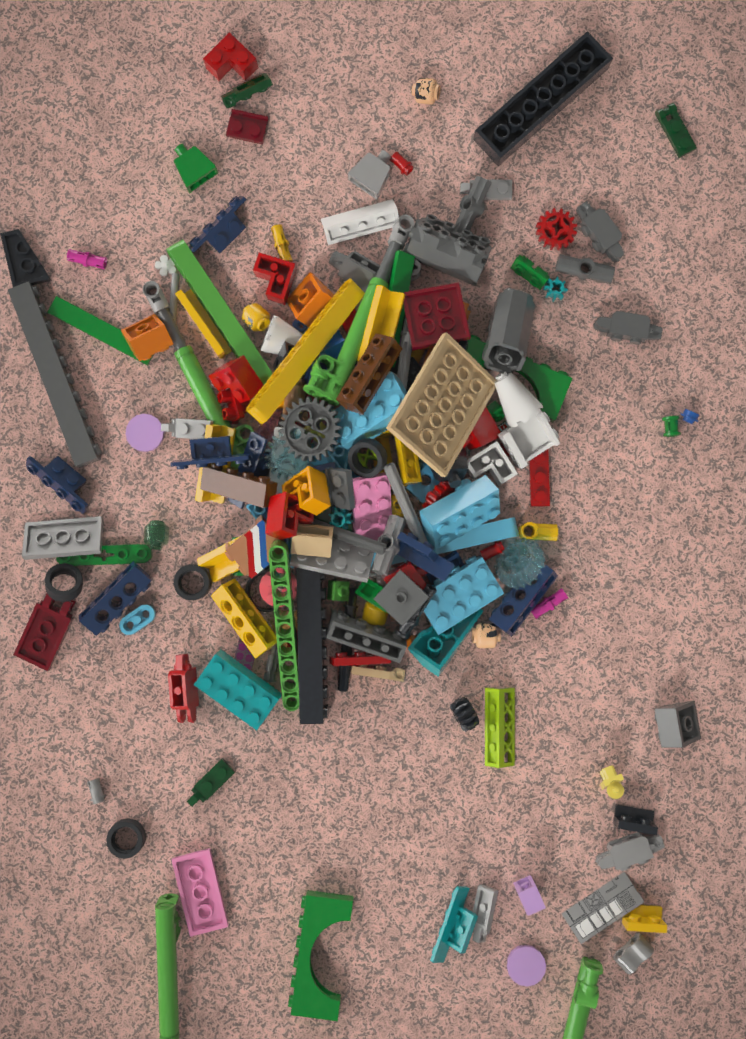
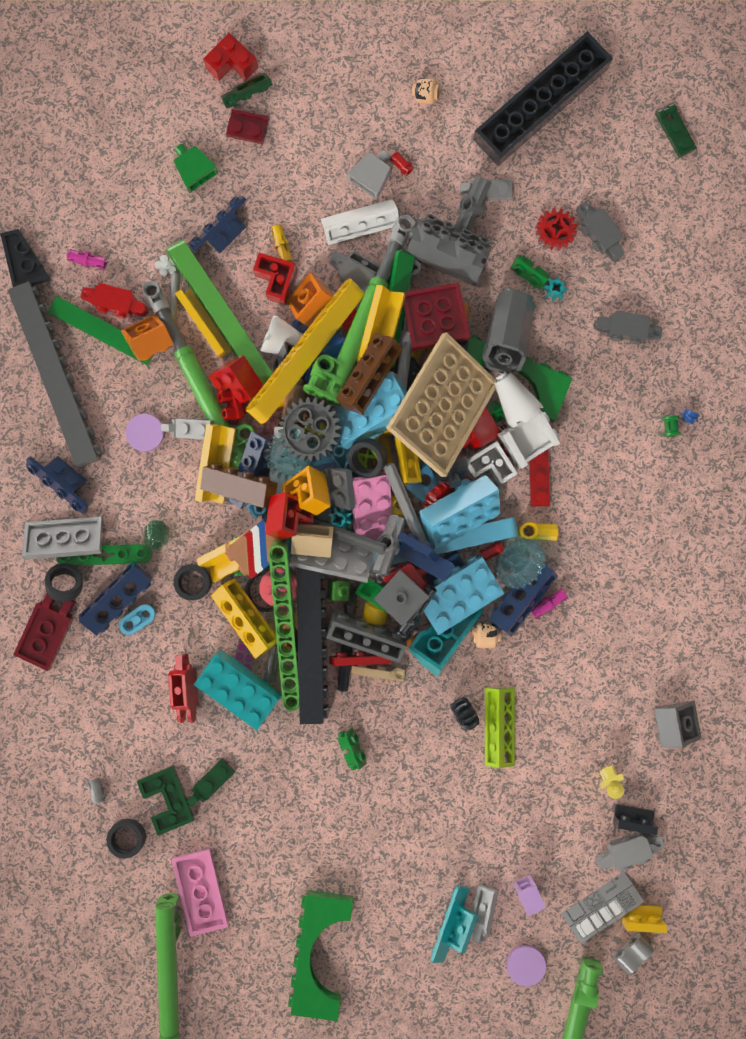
dark blue bracket [170,436,251,469] -> none
yellow head [242,303,270,332] -> none
dark grey piece [555,254,615,284] -> none
none -> red hinge [80,283,149,319]
none -> dark green plate [136,765,195,836]
none -> green hinge [337,728,367,770]

